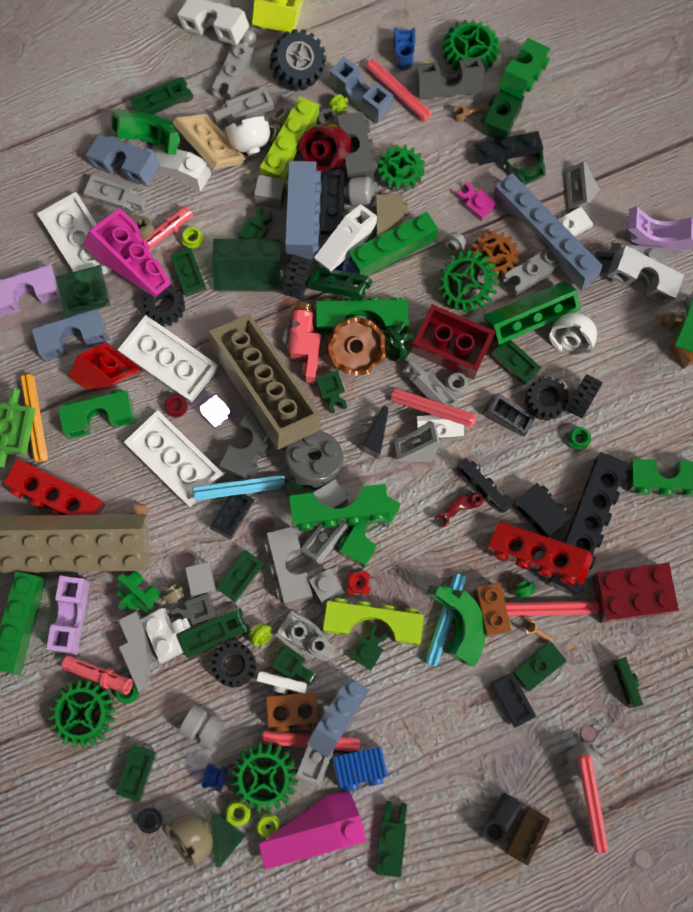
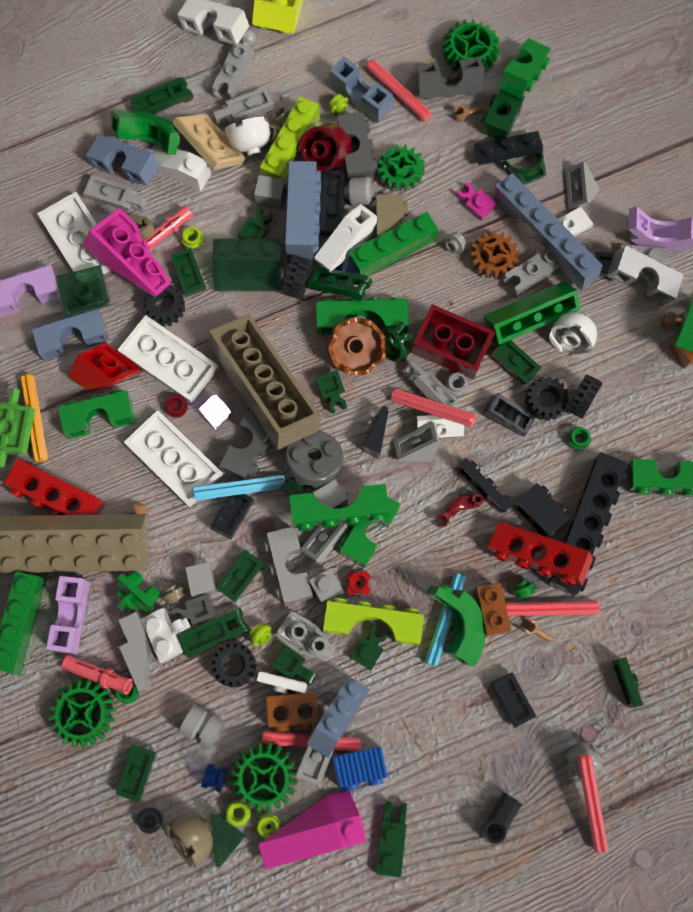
black wheel [269,29,326,91] -> none
coral plate [282,303,321,385] -> none
dark grey bush [319,108,338,125] -> none
blue piece [393,27,416,70] -> none
green gear [438,250,499,312] -> none
dark brown plate [504,806,551,866] -> none
dark green plate [513,642,567,692] -> none
dark red brick [591,562,679,623] -> none

